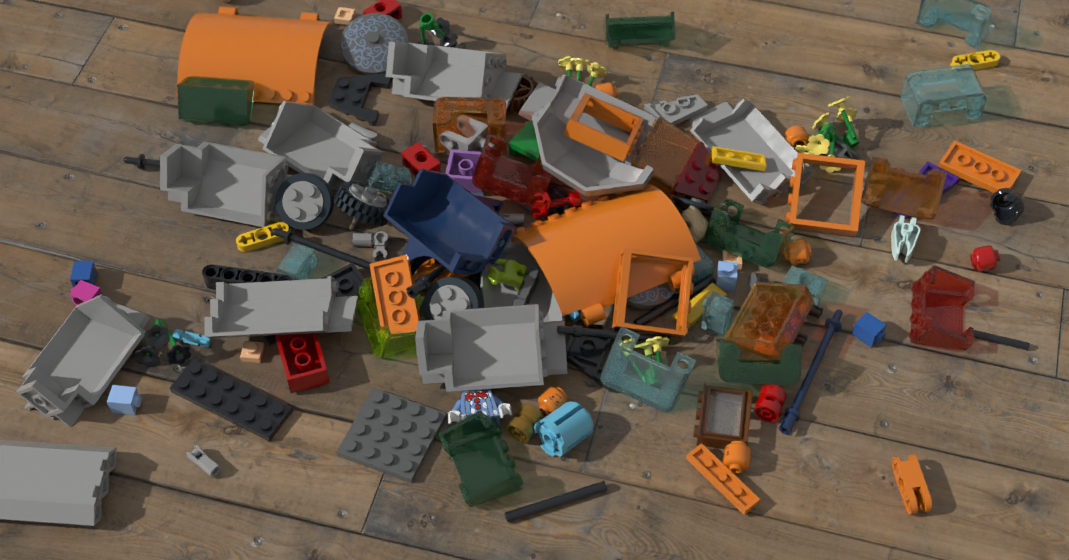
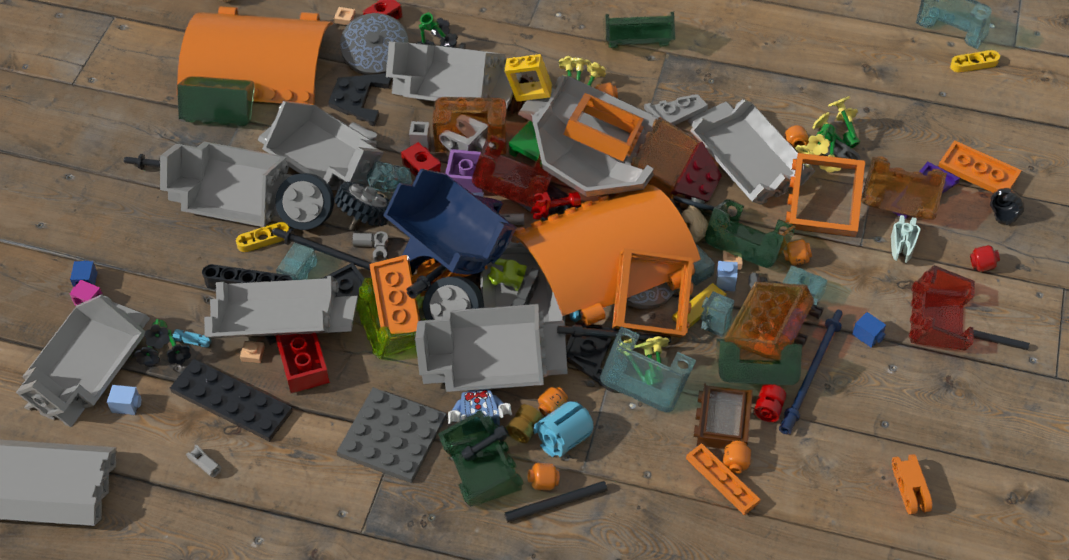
black piece [633,275,715,325] -> none
yellow tile [711,146,767,171] -> none
clear light blue windscreen [900,64,987,127] -> none
none -> light grey brick [409,121,431,150]
none -> black bar [461,425,510,462]
none -> yellow window [505,54,552,101]
none -> orange head [528,463,560,491]

